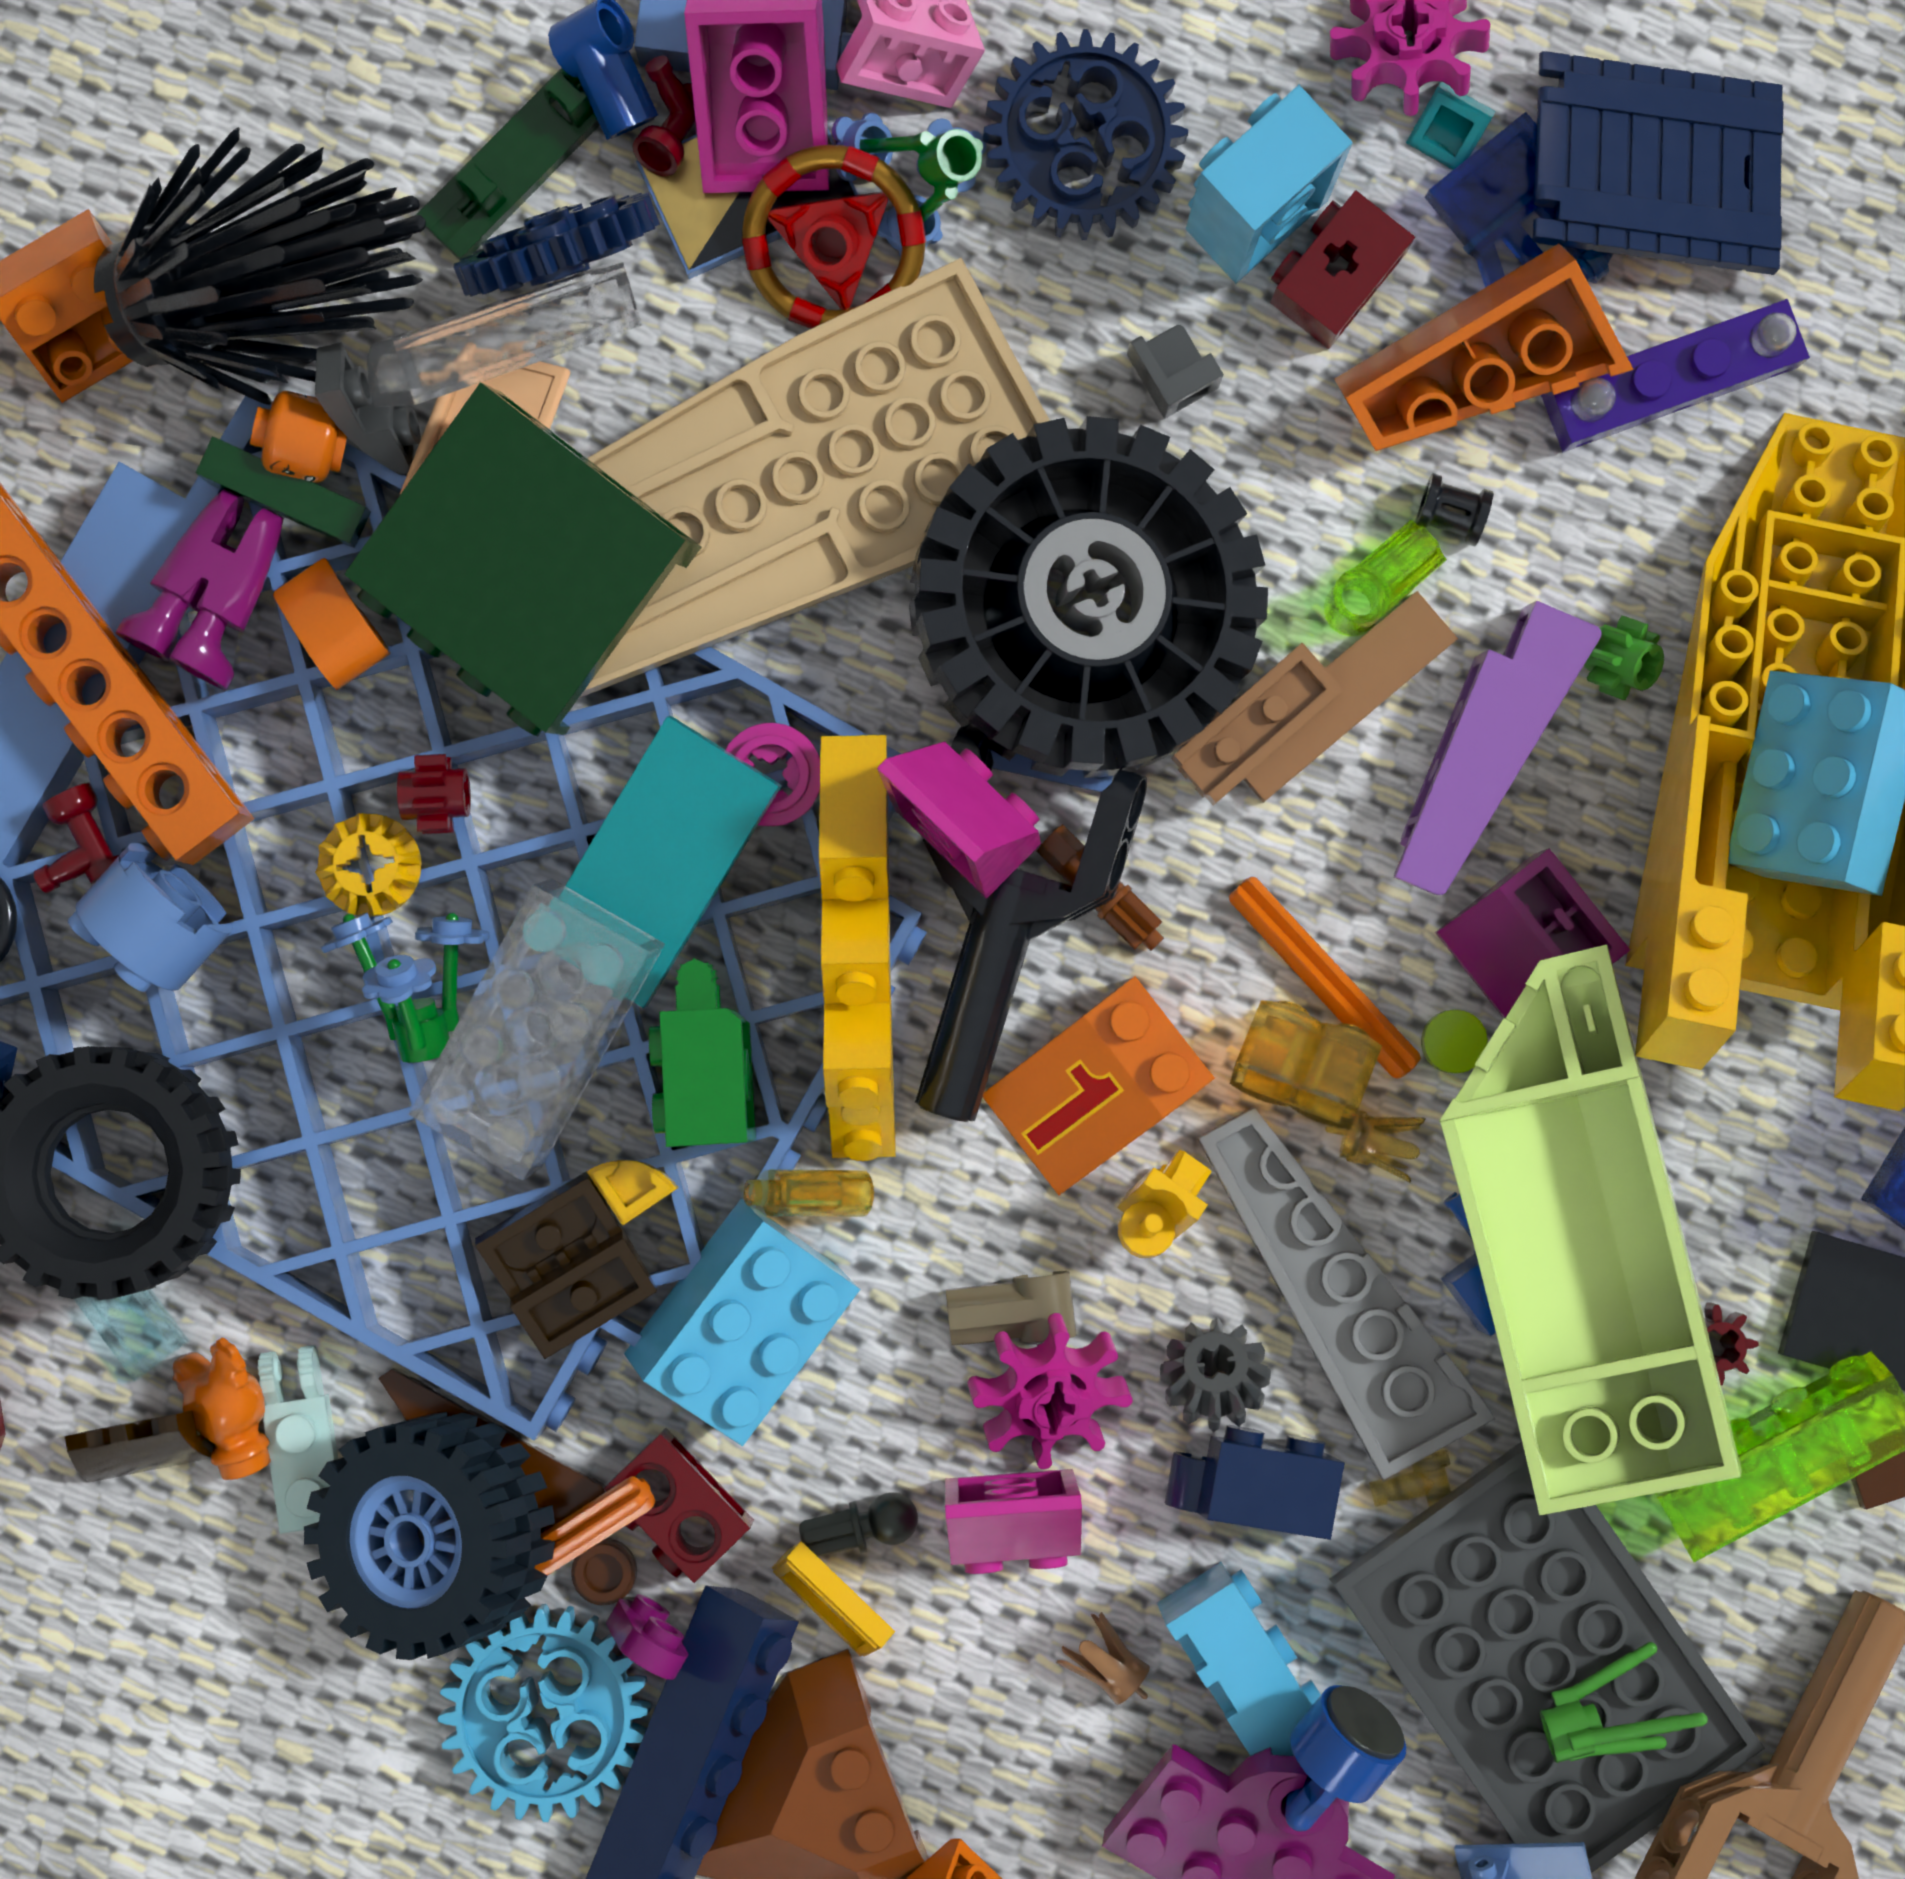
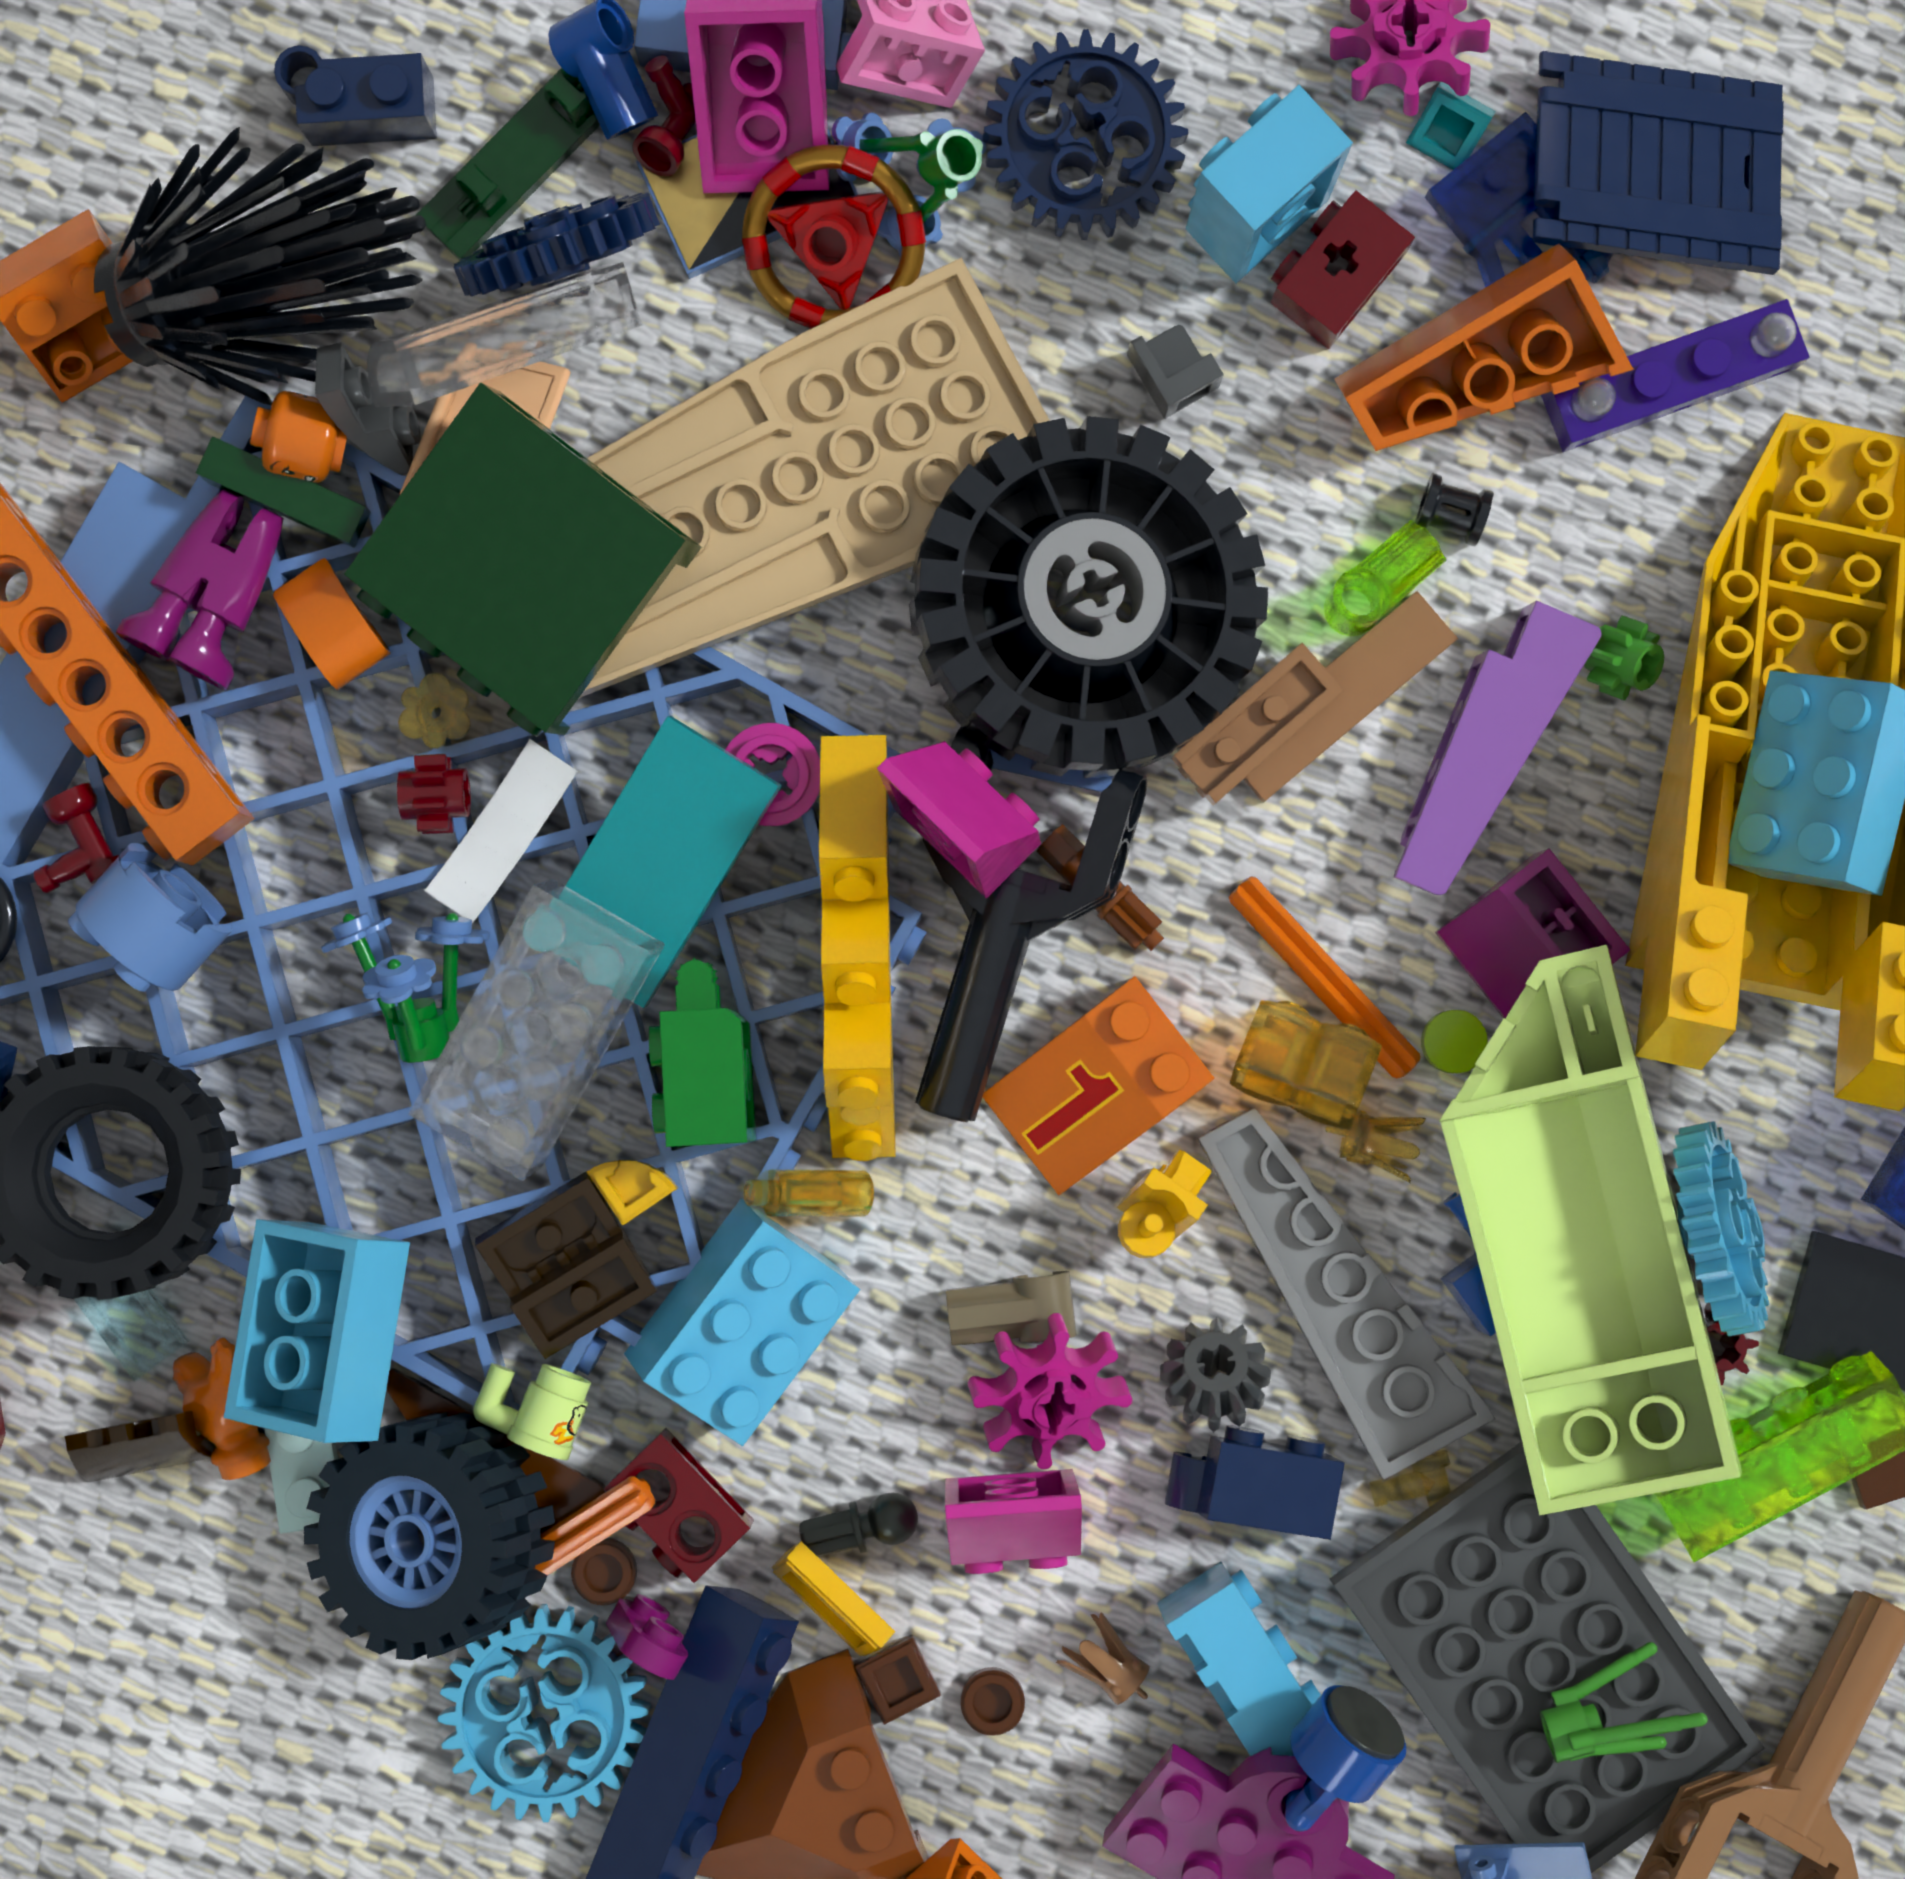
yellow gear [315,813,422,917] -> none
none -> medium azure brick [224,1219,410,1443]
none -> dark blue hinge [274,45,437,146]
none -> clear yellow plant [398,673,471,749]
none -> white sticker [424,739,578,924]
none -> yellowish green piece [473,1363,591,1460]
none -> reddish brown tile [855,1634,941,1725]
none -> reddish brown tile [961,1667,1025,1736]
none -> medium azure gear [1673,1121,1769,1337]

